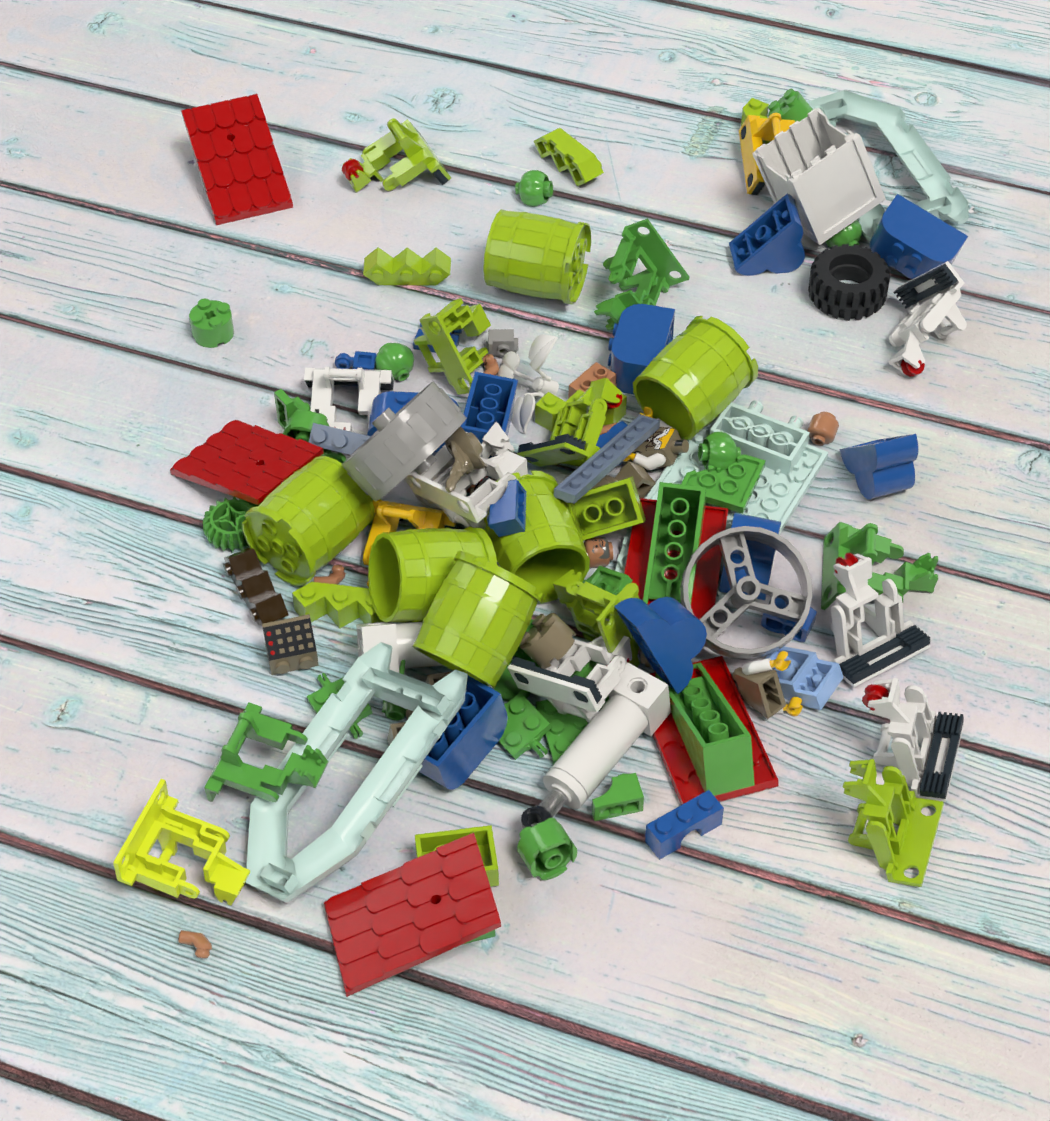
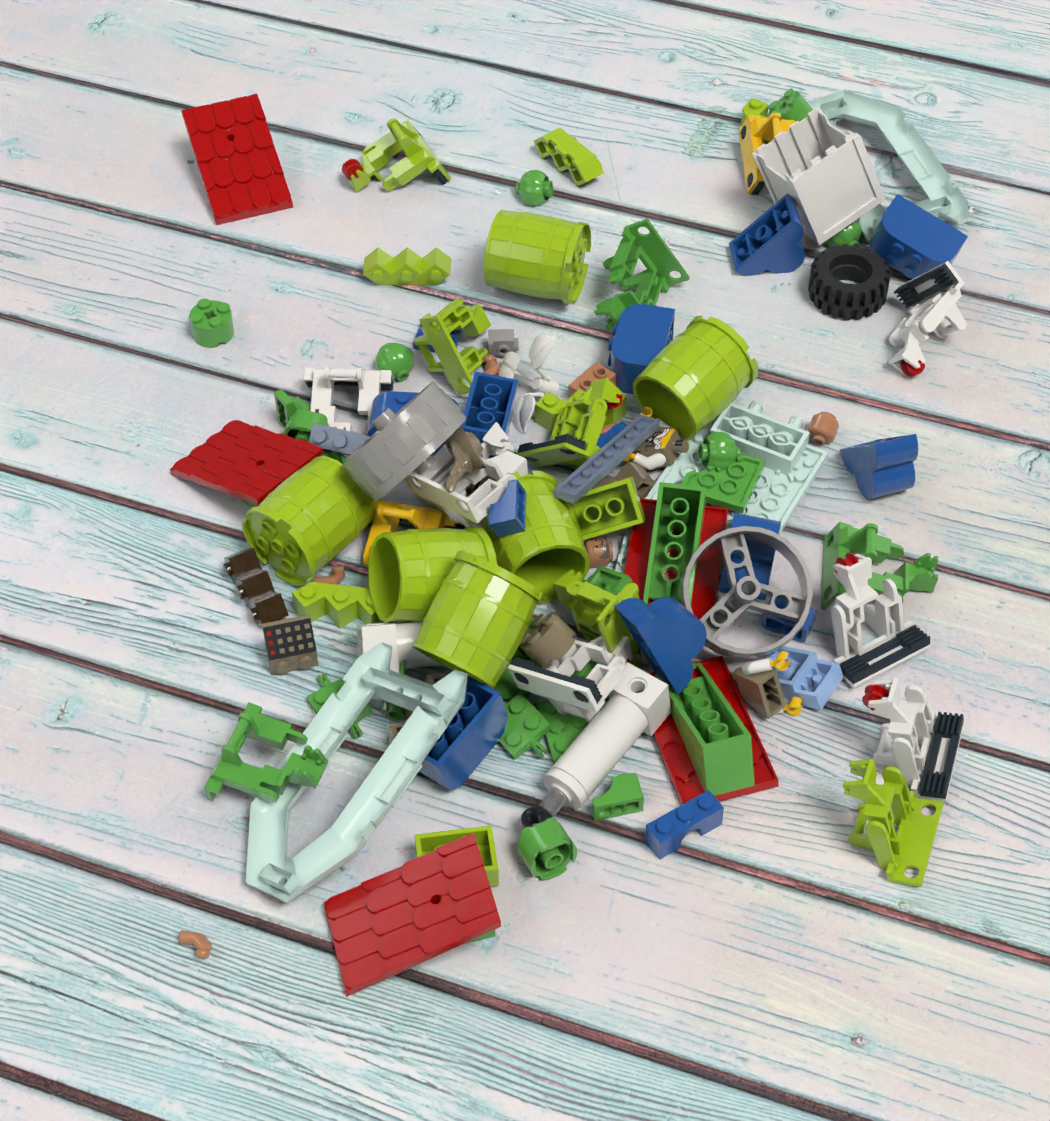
neon yellow container [113,779,250,906] -> none
bright green gear [202,497,258,552] -> none
blue plate [335,351,376,370] -> none

